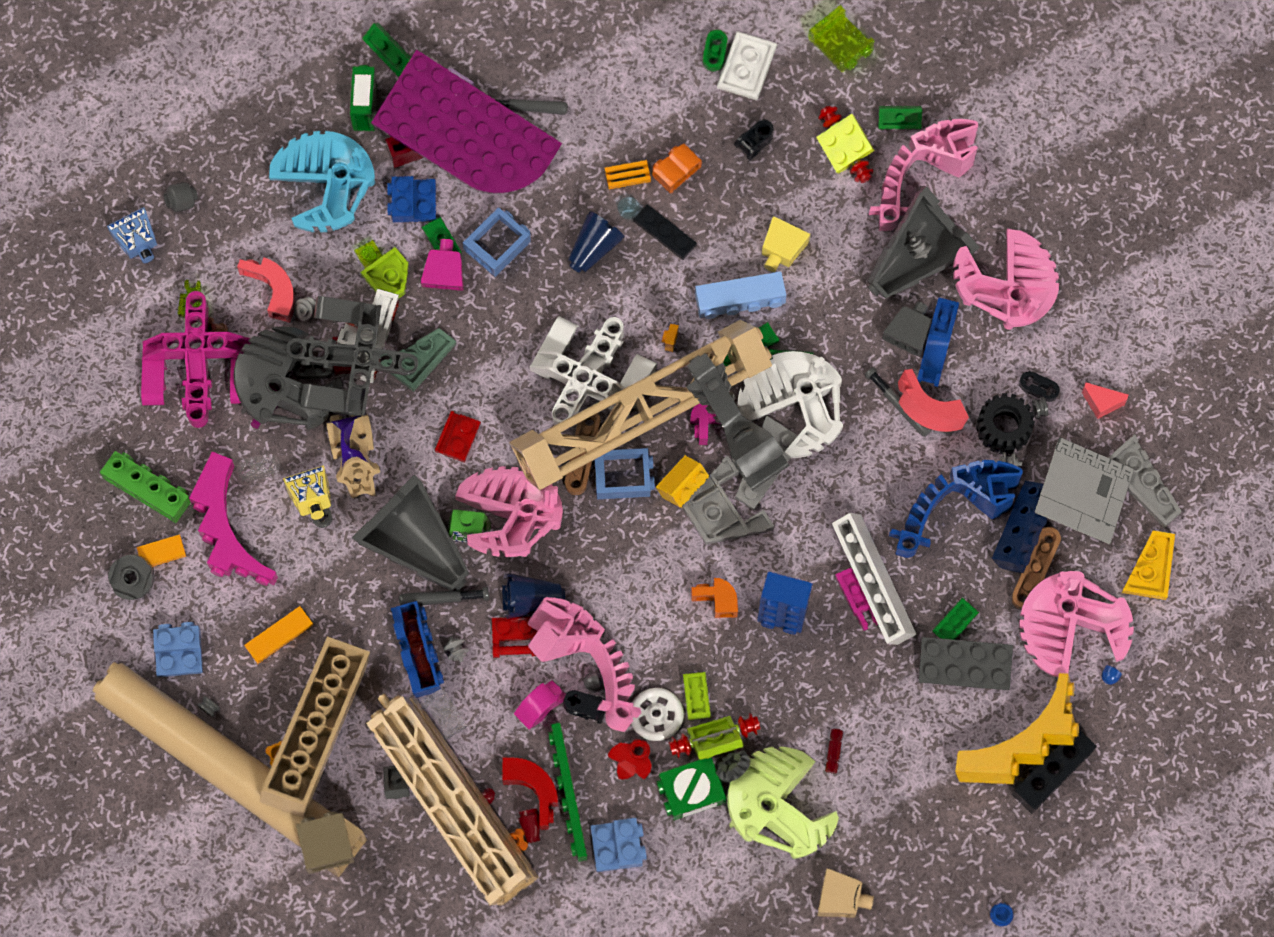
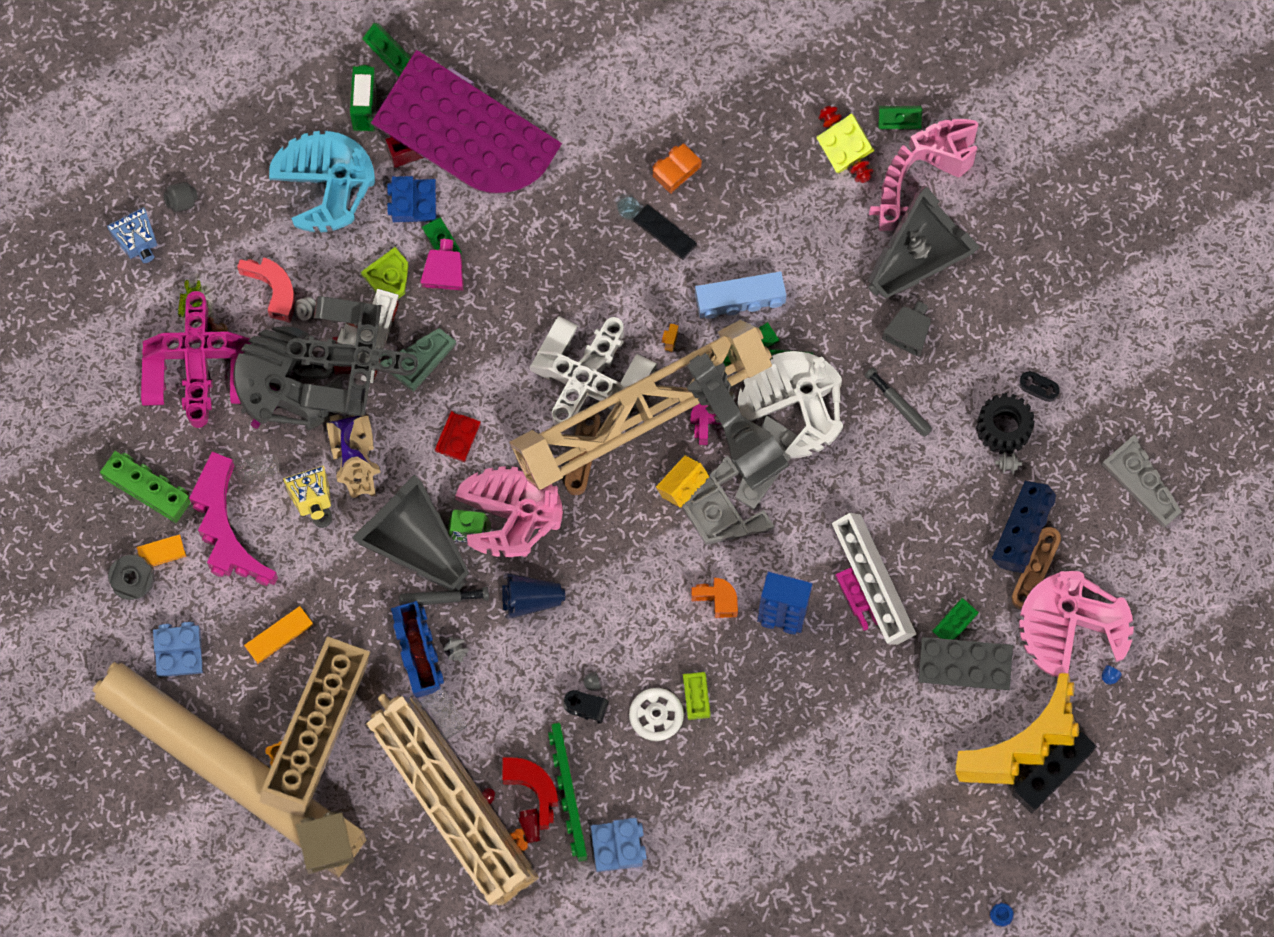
dark grey bush [197,696,220,718] -> none
clear neon green plate [354,240,383,268] -> none
dark grey slope [383,765,410,799] -> none
medium blue window [463,207,531,277] -> none
red plate [492,616,538,658] -> none
dark grey piece [494,99,568,115] -> none
dark pink brick [514,680,566,730] -> none
bright pink piece [528,597,641,732] -> none
dark blue cone [568,211,625,273] -> none
medium blue window [595,448,655,499] -> none
light orange tile [605,160,651,190] -> none
red plate [608,739,652,780] -> none
green brick [656,757,726,821] -> none
lime plate [669,713,760,760] -> none
green plate [703,30,728,72] -> none
dark grey gear [716,749,750,782] -> none
white tile [717,31,777,100] -> none
yellowish green piece [727,747,839,859] -> none
black piece [734,119,774,161] -> none
light yellow torso [762,216,810,272] -> none
clear neon green panel [808,5,875,73] -> none
tan torso [817,869,874,918] -> none
dark red axle [825,729,843,774] -> none
blue piece [889,460,1023,558] -> none
coral arch [898,369,969,432] -> none
blue piece [917,297,959,387] -> none
bright pink piece [953,229,1059,330] -> none
dark grey bush [1032,397,1048,418] -> none
light grey sticker [1035,437,1134,544] -> none
coral slope [1082,383,1128,419] -> none
yellow wing [1122,530,1175,600] -> none

